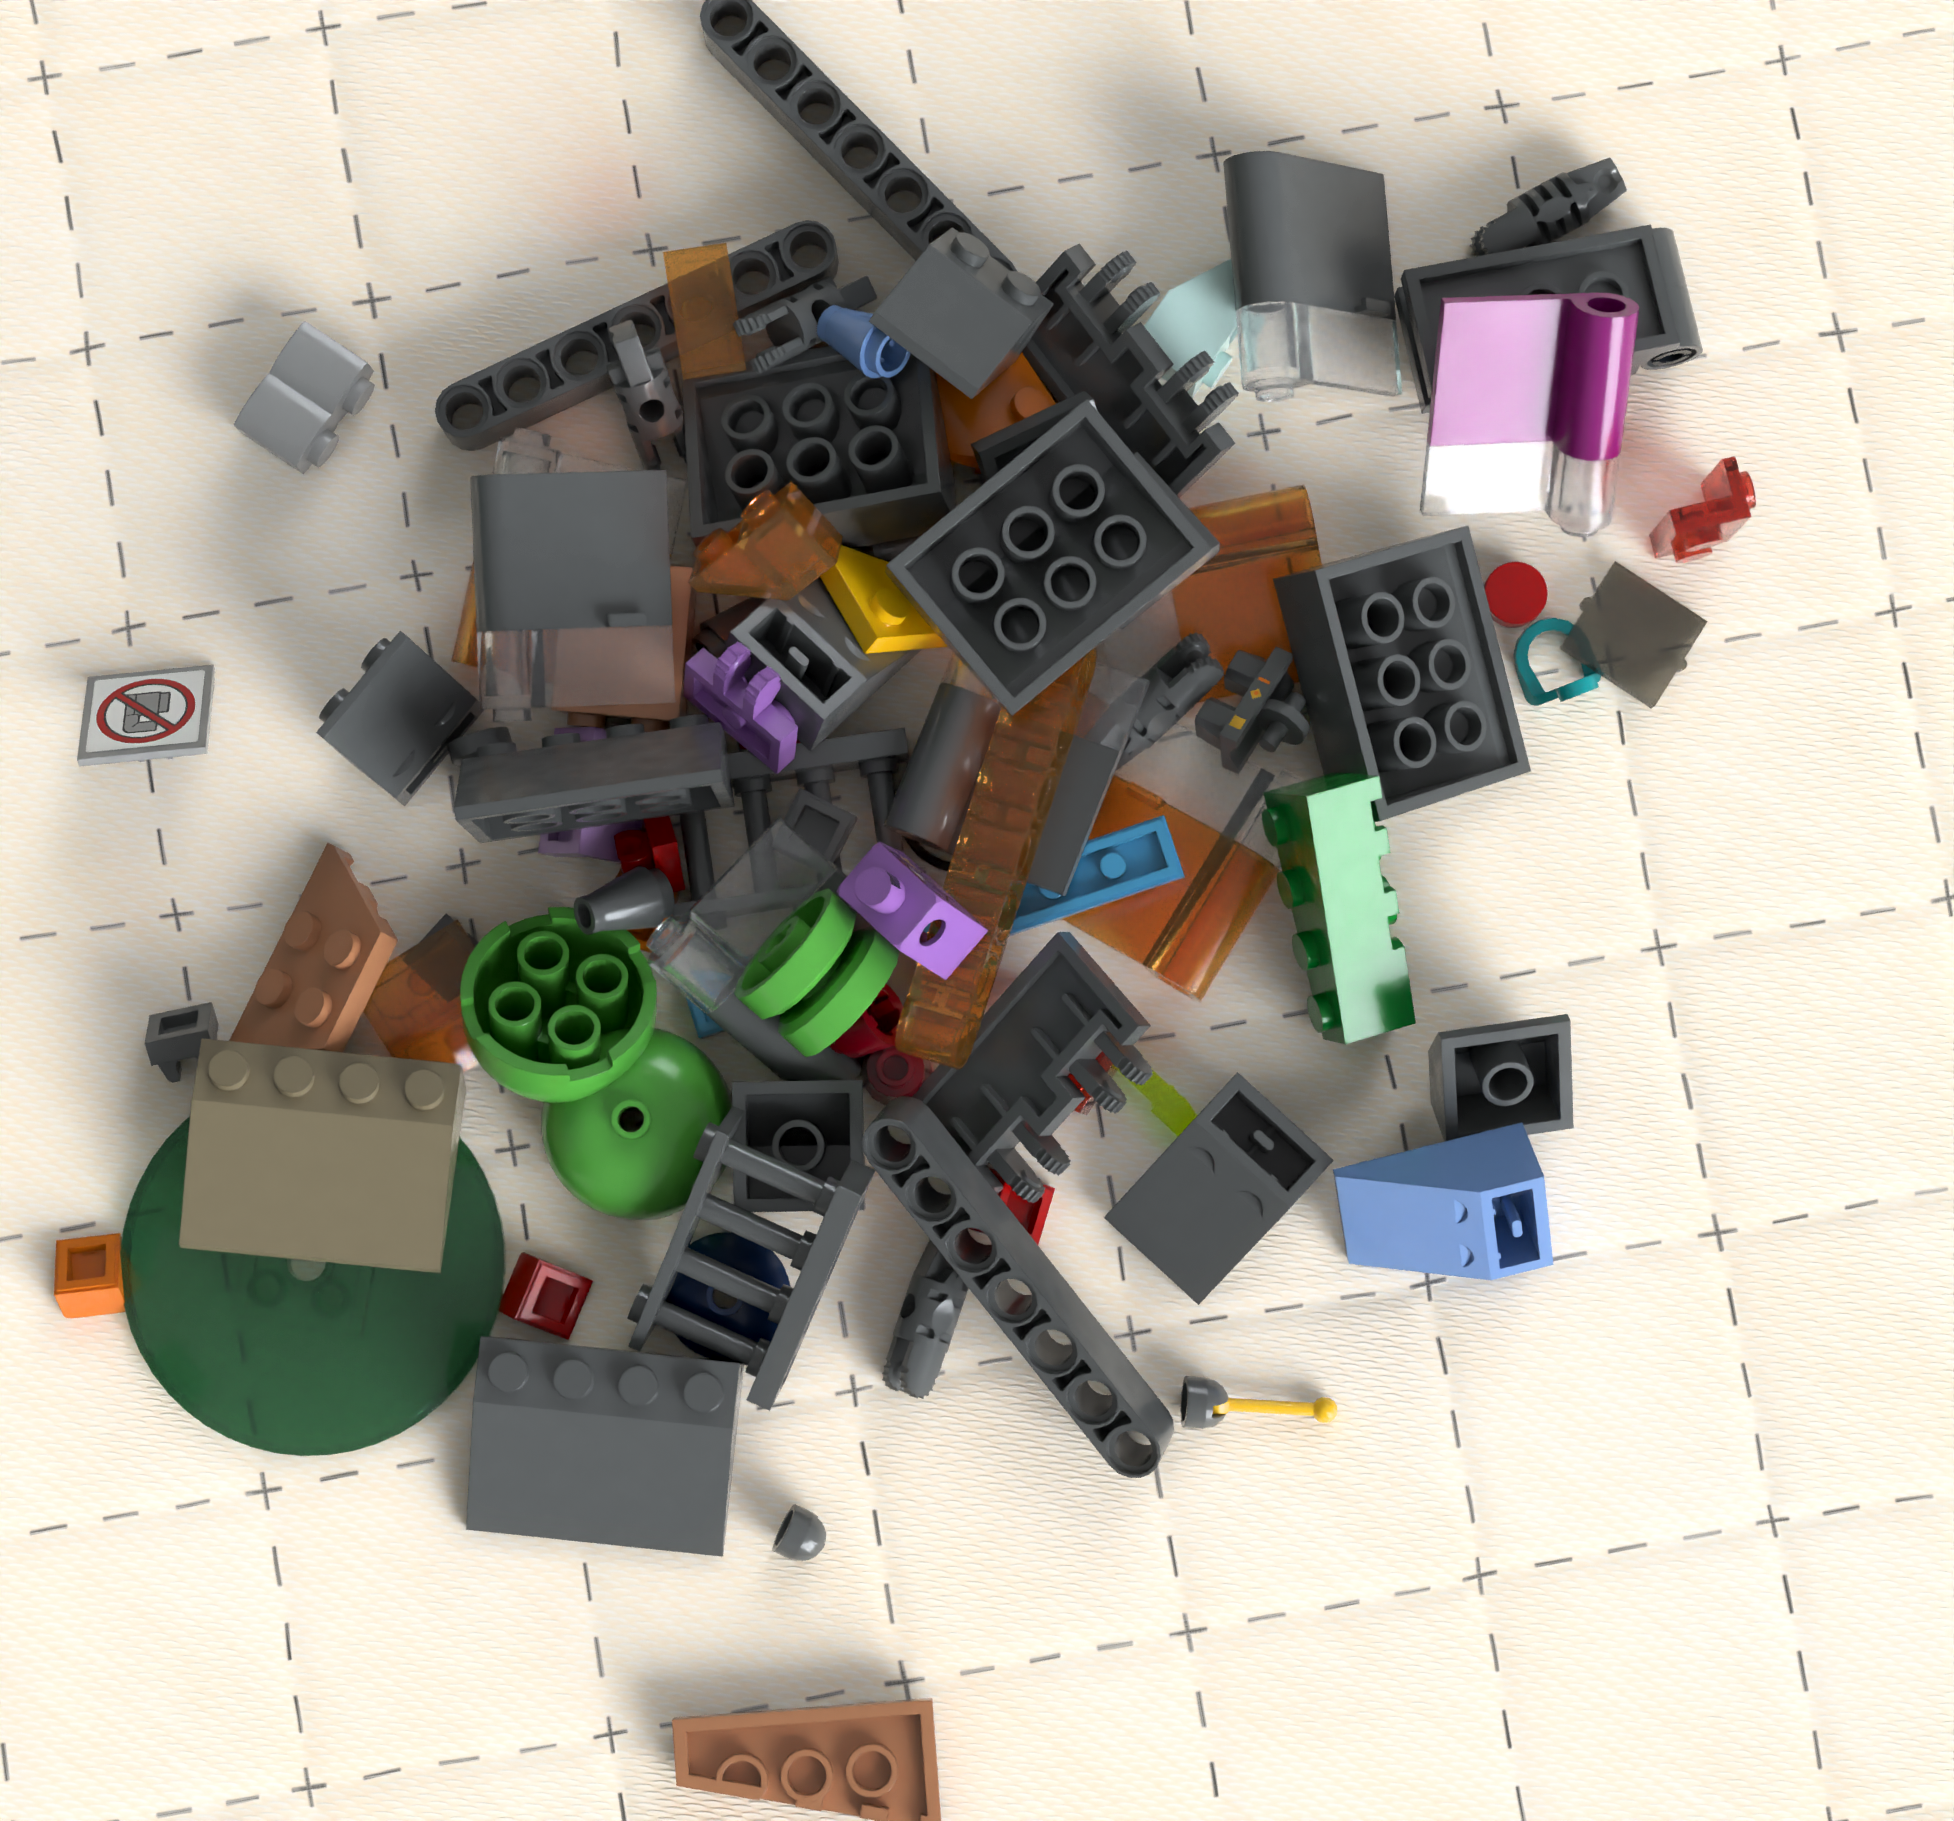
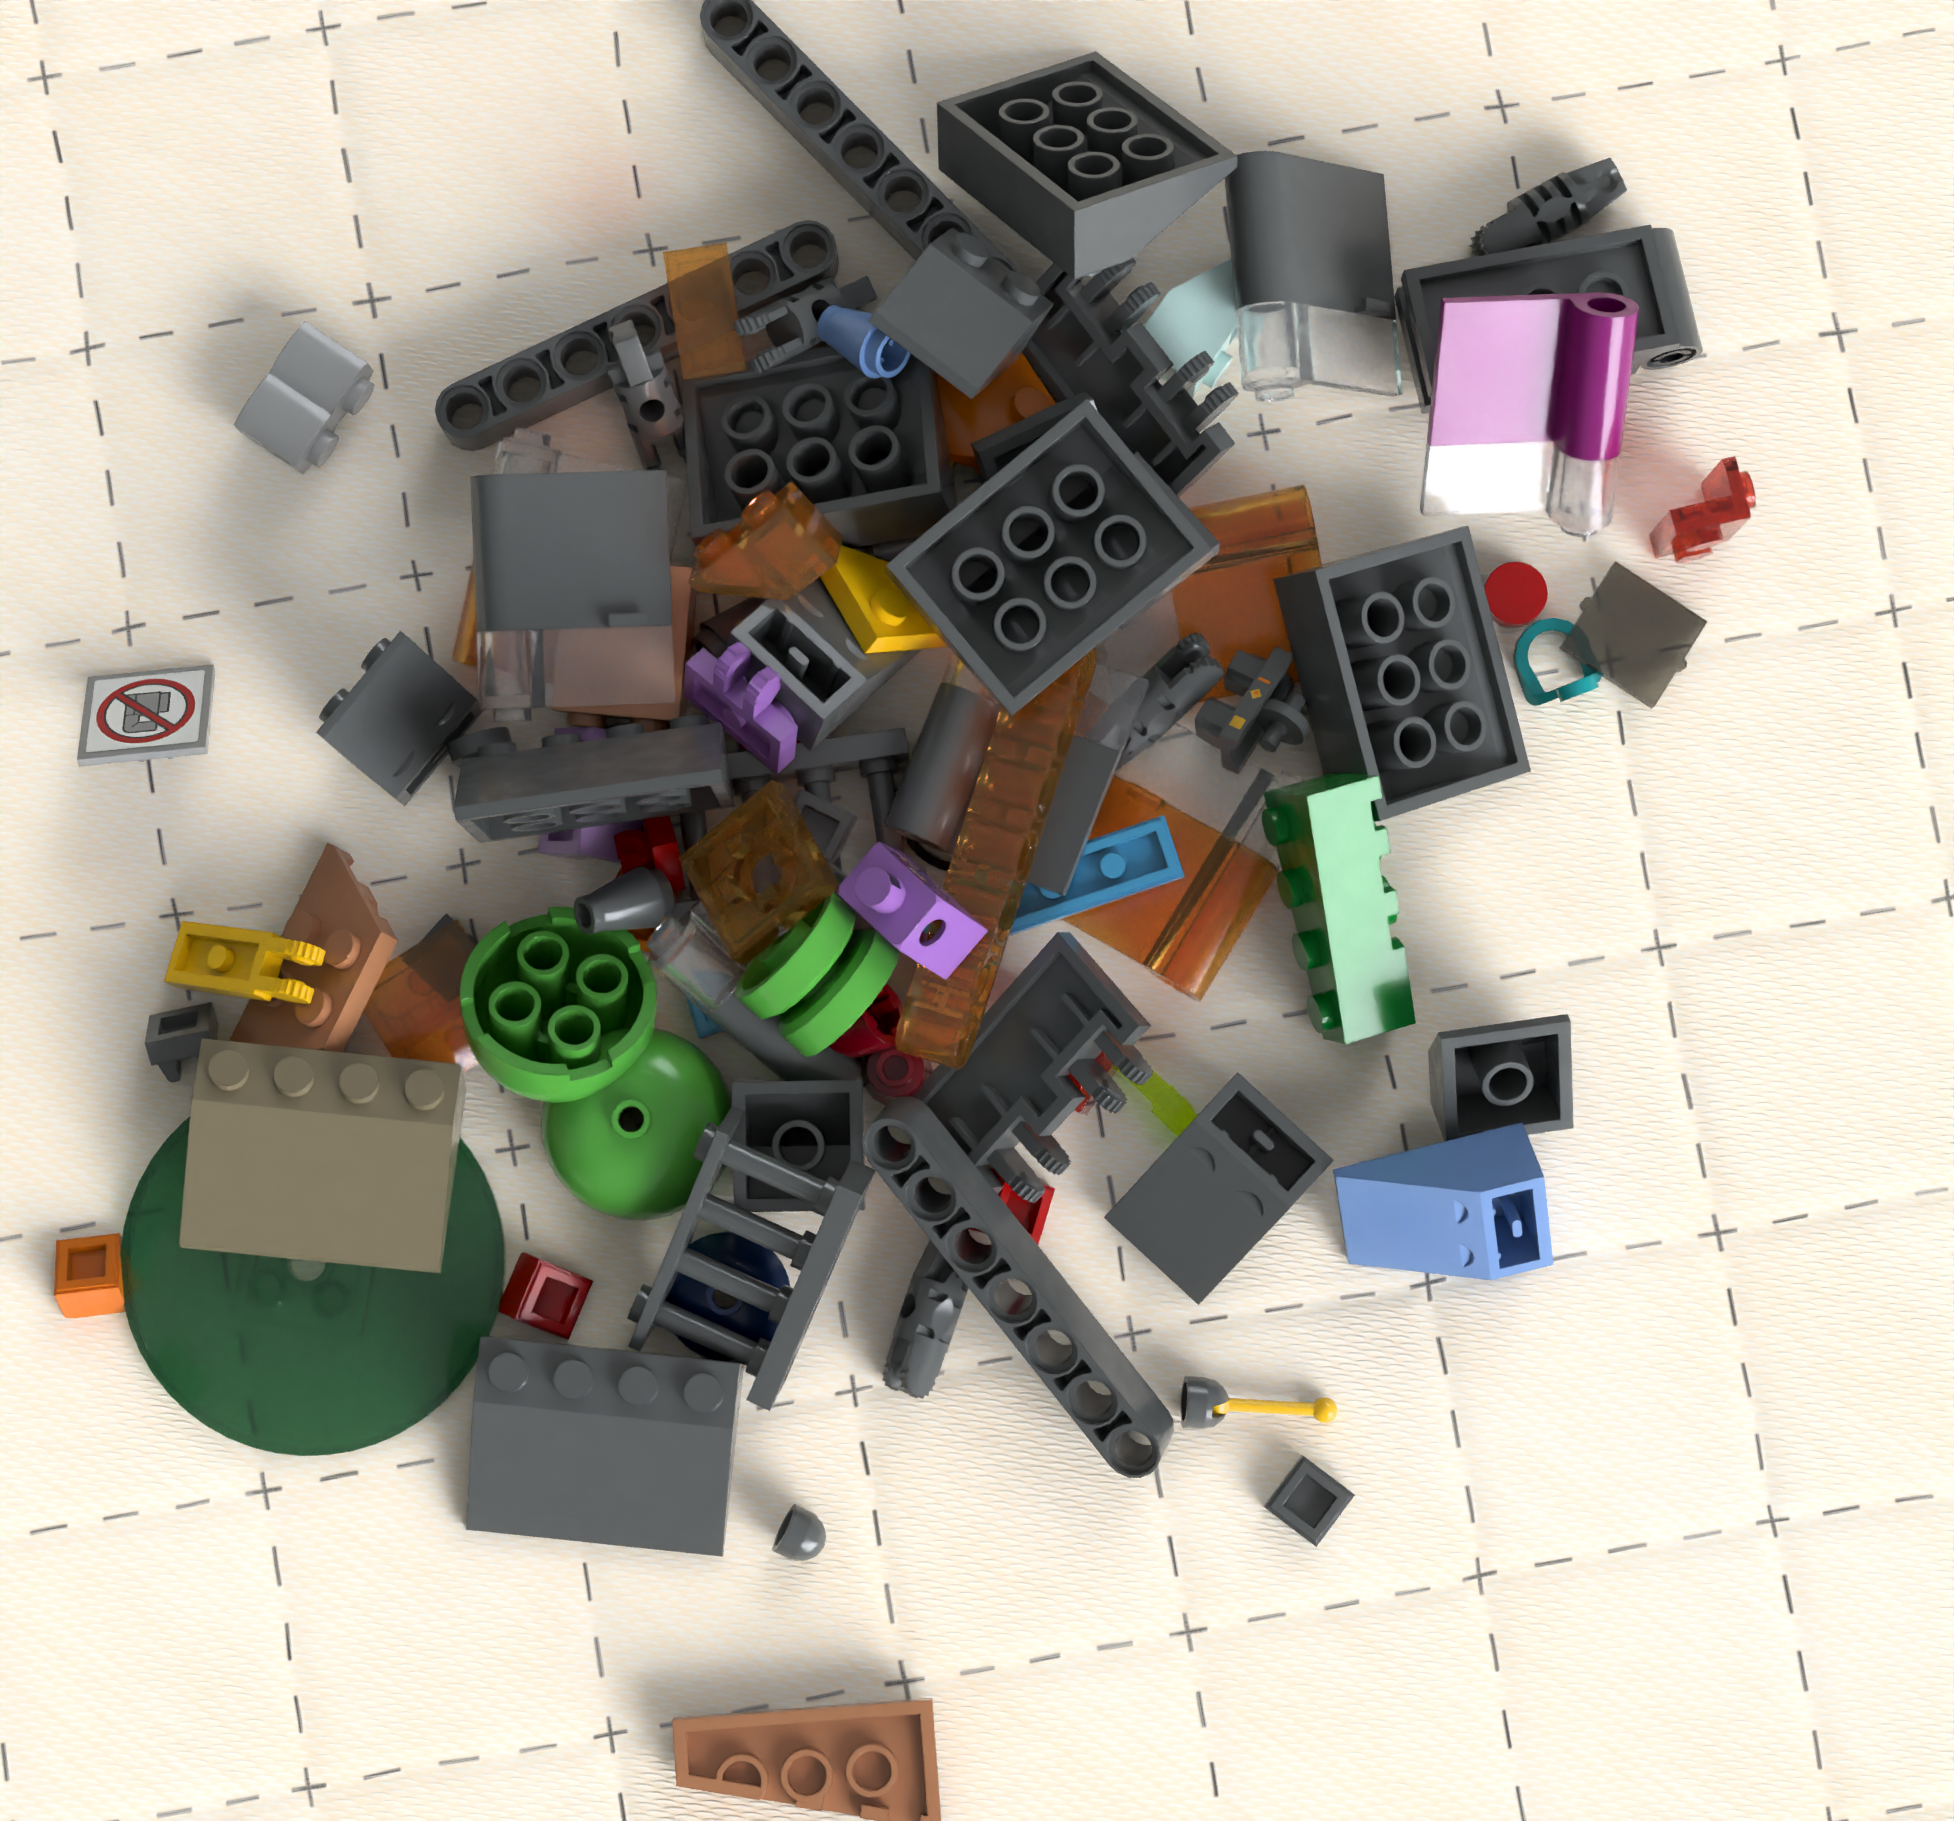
none -> yellow hinge [163,921,326,1004]
none -> clear orange piece [679,780,839,965]
none -> dark grey slope [937,51,1238,279]
none -> dark grey tile [1263,1455,1355,1547]

